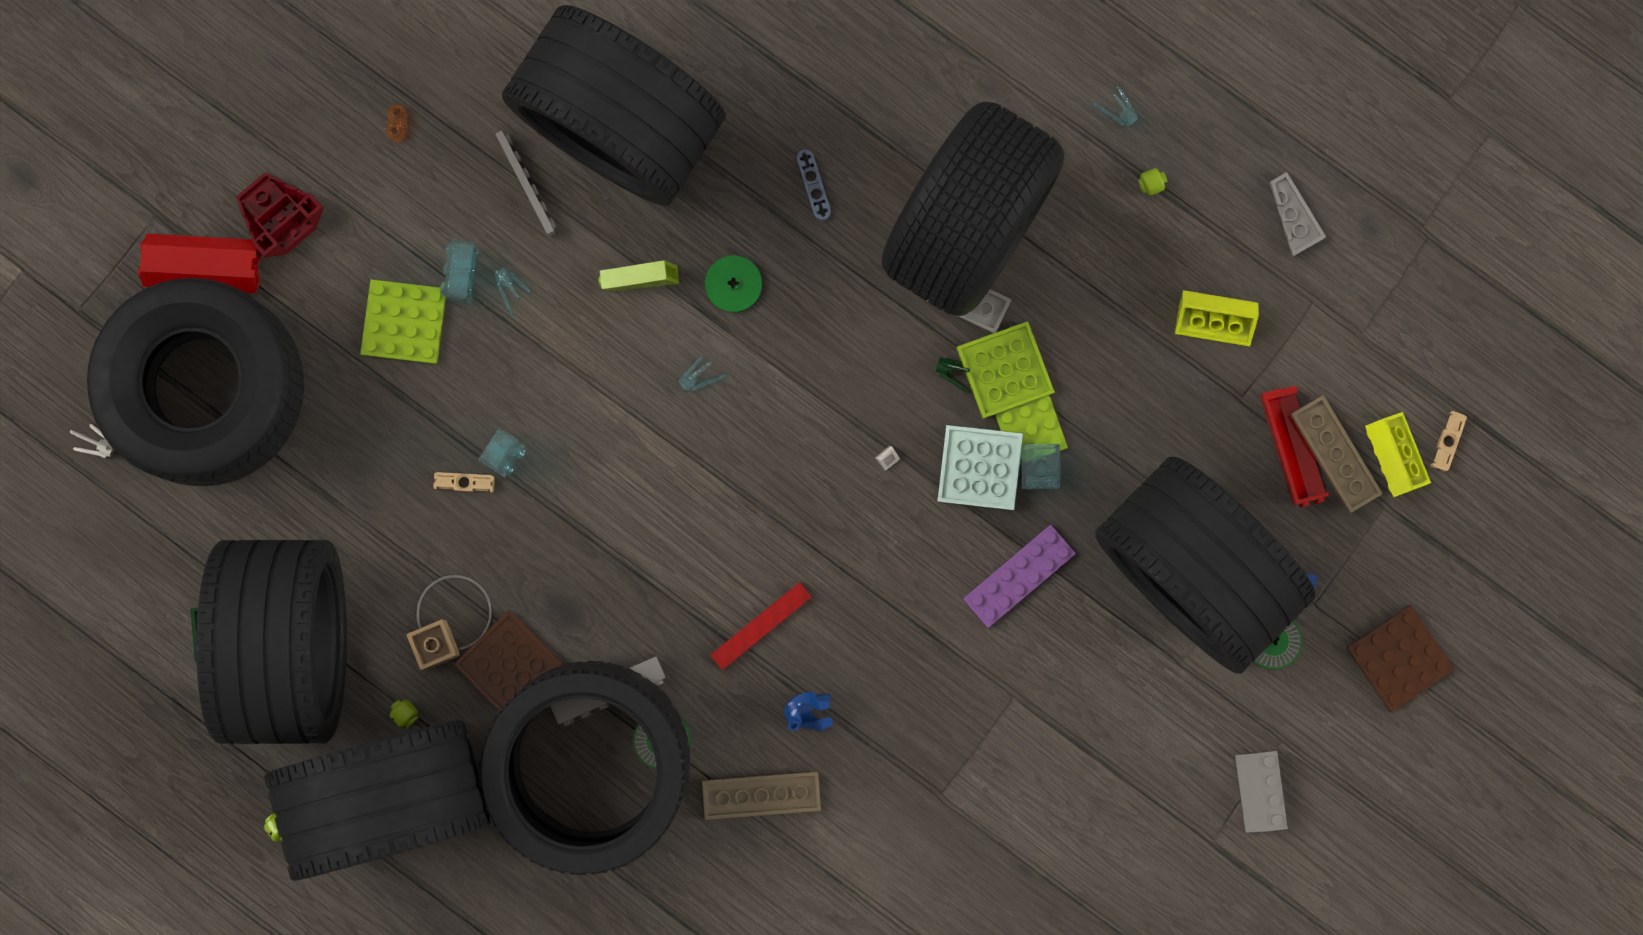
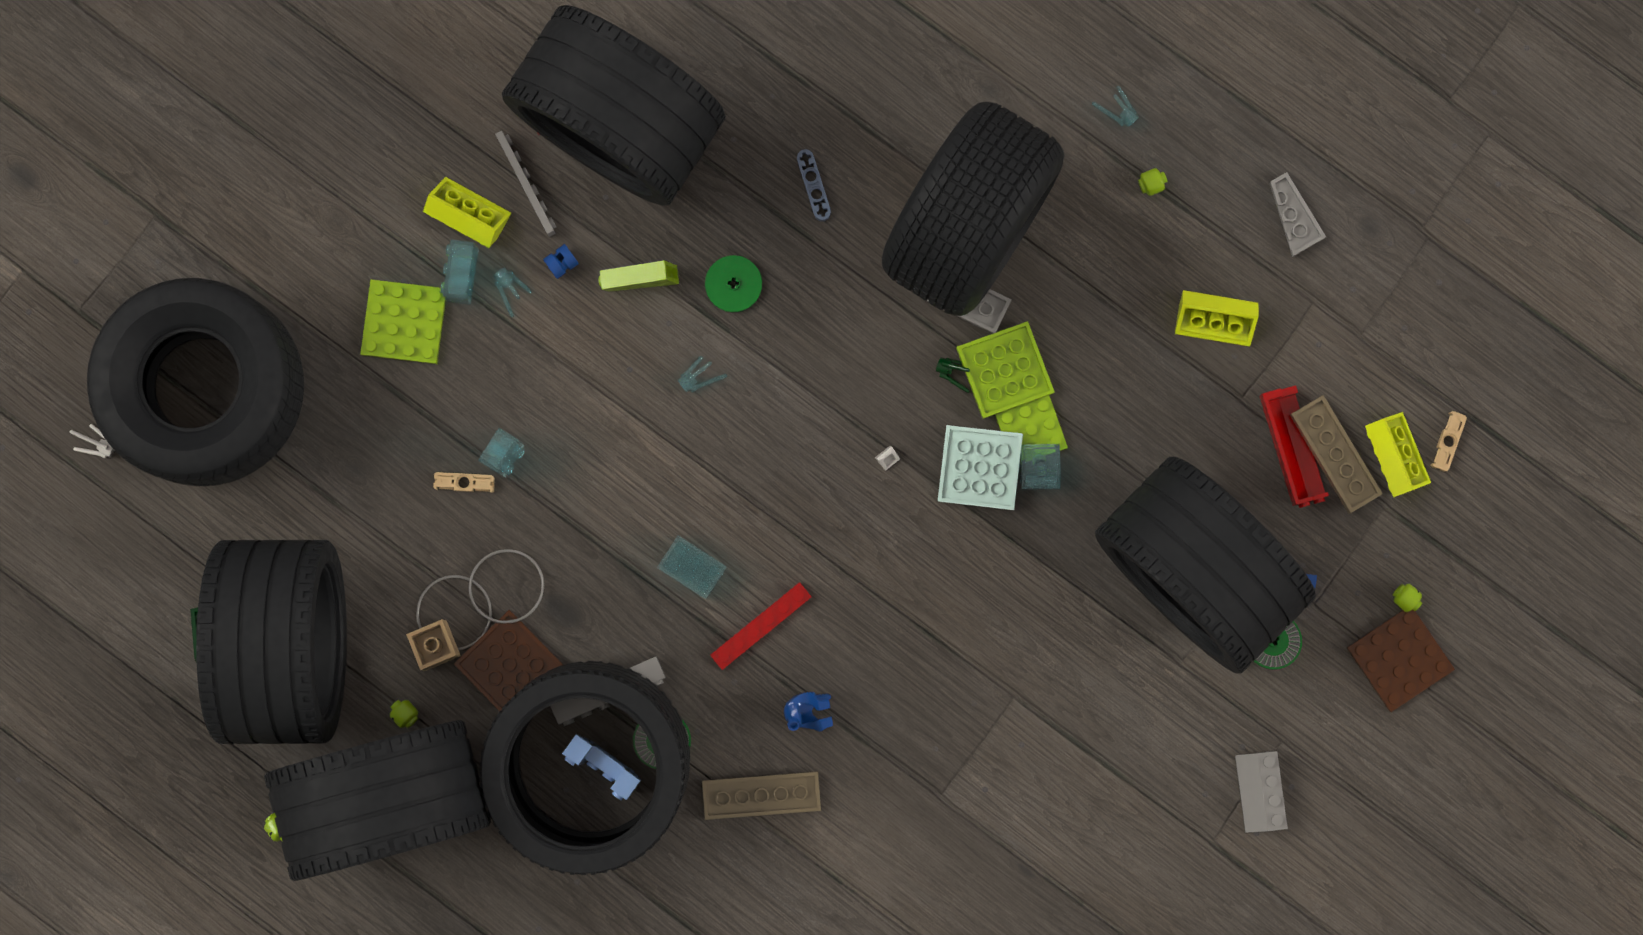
red panel [138,233,262,293] -> none
dark red wedge [236,172,324,258] -> none
clear orange plate [386,104,408,142] -> none
medium lavender plate [963,525,1076,628] -> none
none -> neon yellow slope [423,177,511,248]
none -> light grey piece [468,549,544,624]
none -> blue wheel [543,244,579,279]
none -> light blue wedge [562,734,641,801]
none -> clear light blue brick [657,536,727,600]
none -> lime head [1393,584,1422,612]

